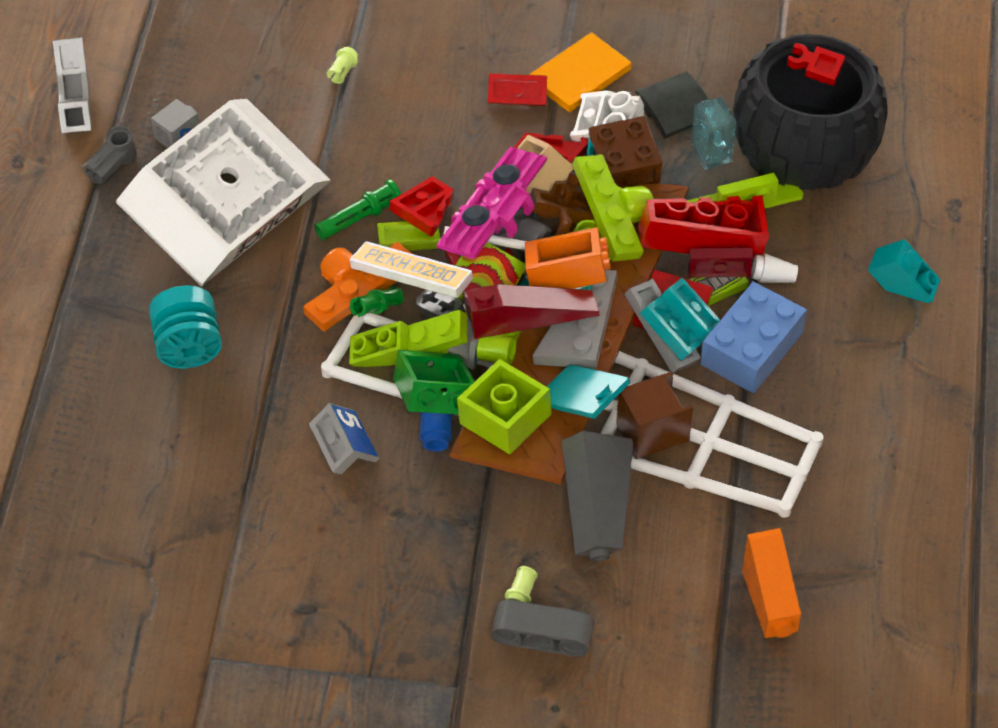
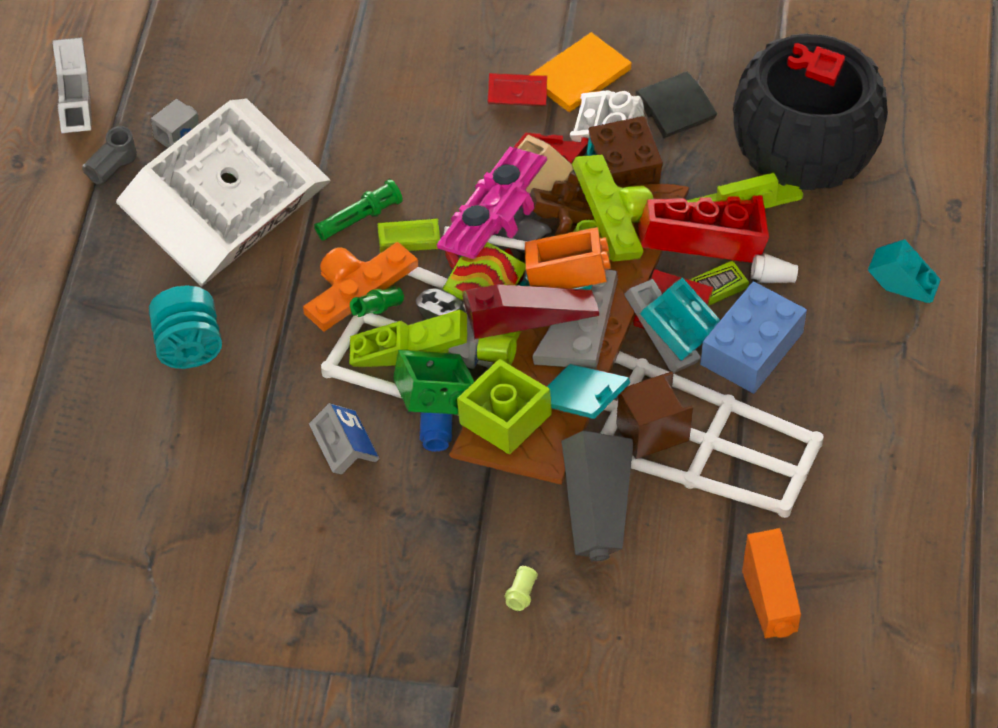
yellowish green pin [327,47,358,84] -> none
tile [350,241,473,298] -> none
red wing [390,176,454,237] -> none
dark grey beam [491,600,594,657] -> none
dark red plate [688,247,753,278] -> none
clear light blue brick [691,97,737,169] -> none

